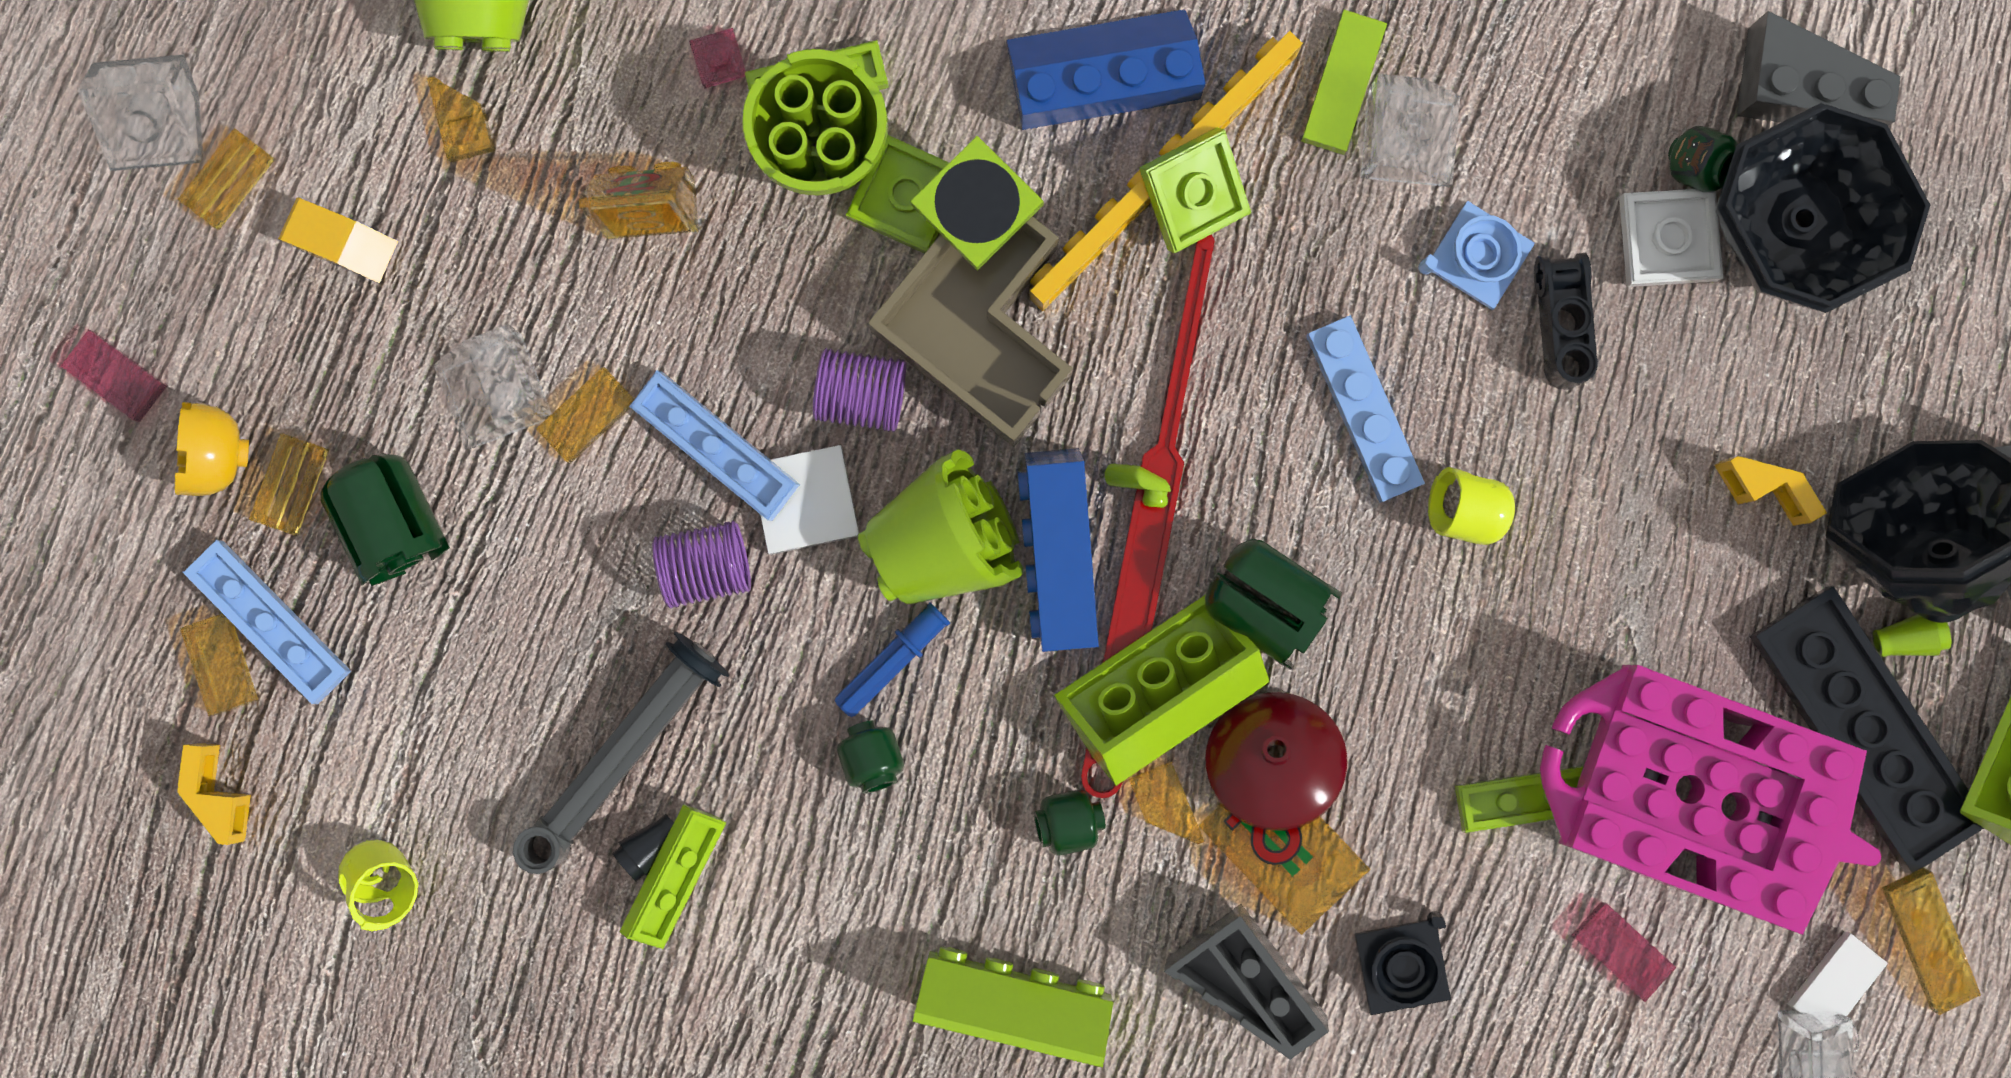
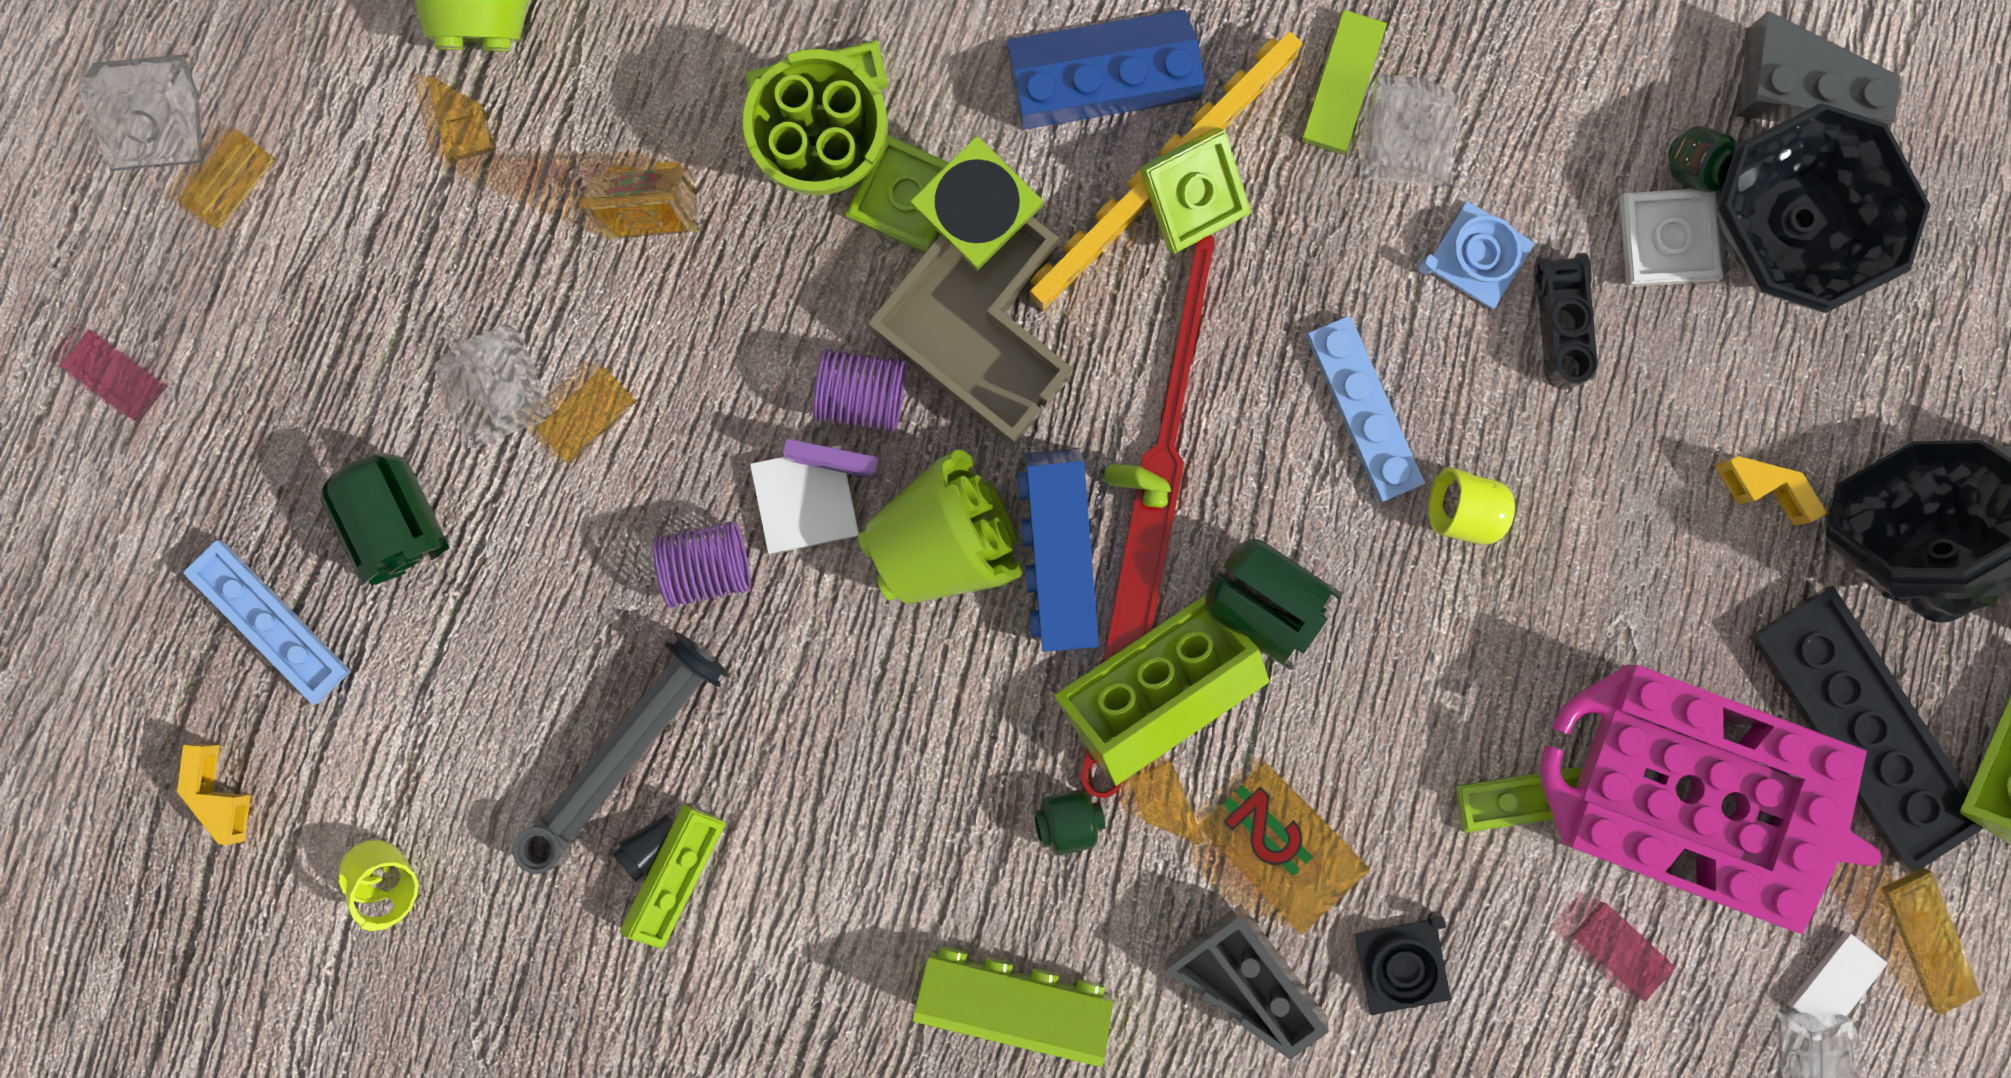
yellow cylinder [175,402,249,496] -> none
clear yellow tile [180,613,258,716] -> none
clear yellow tile [249,433,329,536] -> none
yellow slope [278,197,398,283] -> none
light blue tile [629,370,800,521] -> none
clear pink plate [689,28,746,89] -> none
blue axle [835,602,950,717] -> none
dark green head [837,721,904,794] -> none
dark red dish [1205,692,1347,831] -> none
lime cone [1873,614,1952,657] -> none
none -> medium lavender tile [783,438,882,479]

